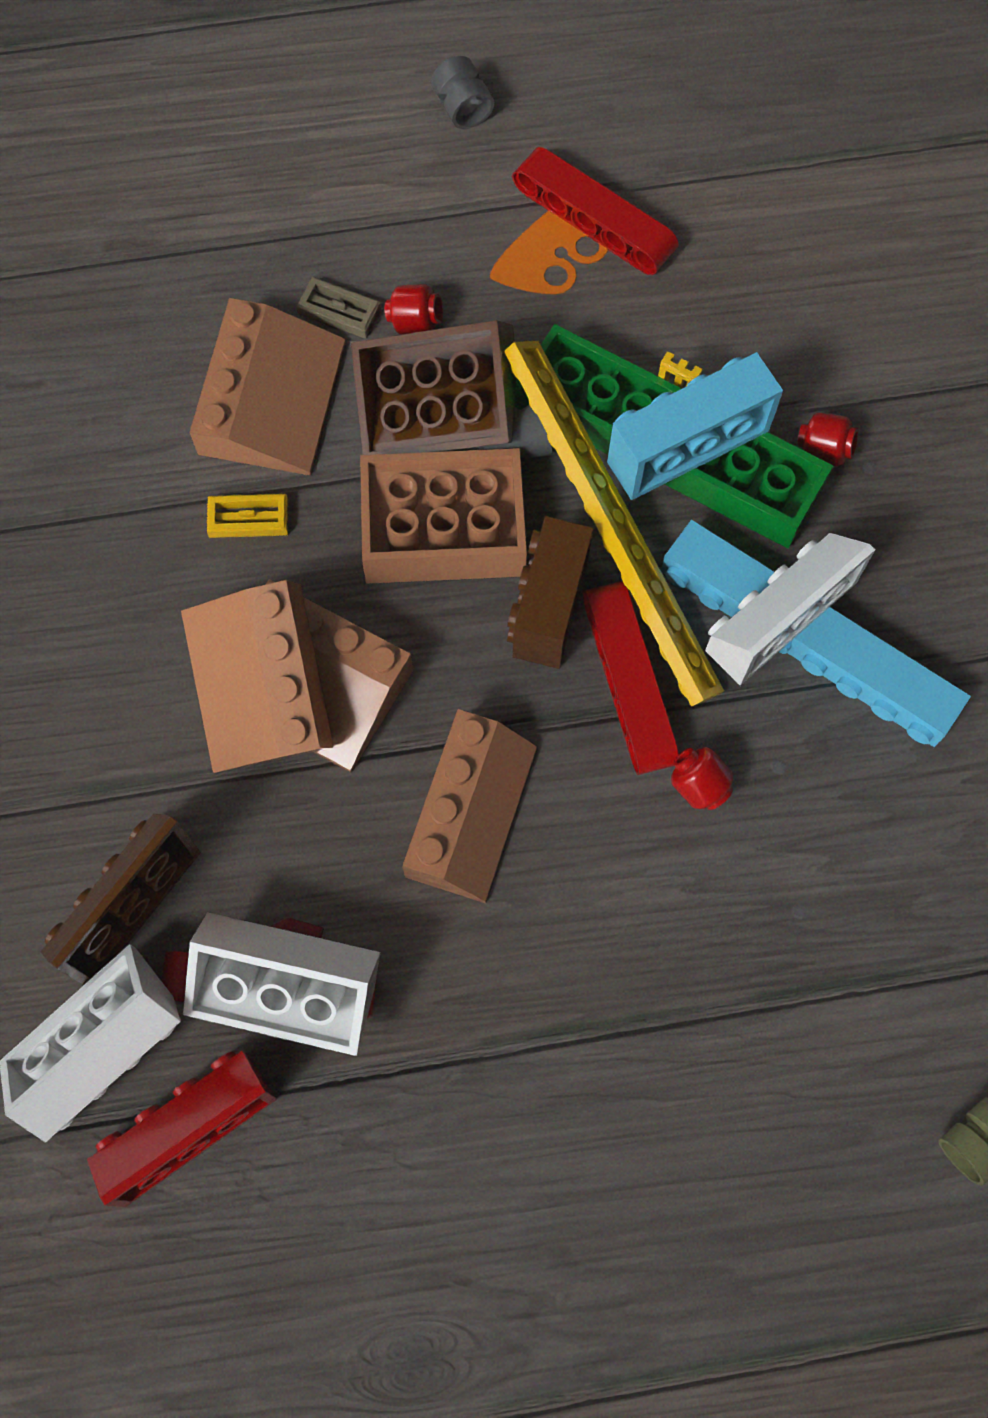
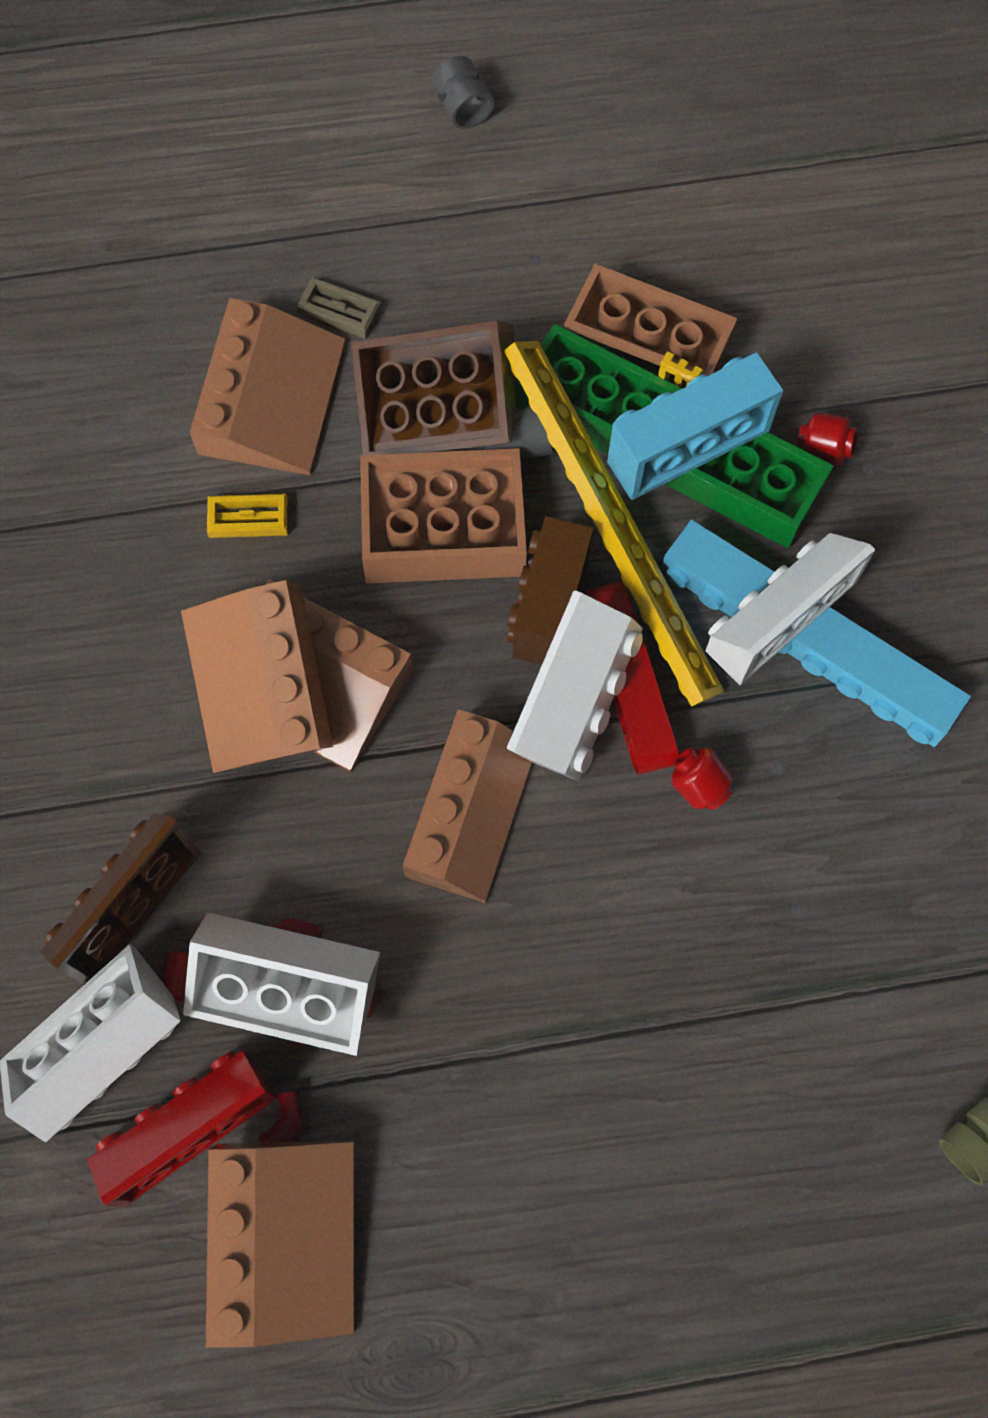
red head [384,284,443,335] -> none
orange piece [490,210,608,295] -> none
red beam [512,147,679,275] -> none
none -> nougat slope [206,1141,355,1348]
none -> dark red arm [258,1091,303,1143]
none -> white slope [506,590,643,781]
none -> nougat slope [564,264,738,376]

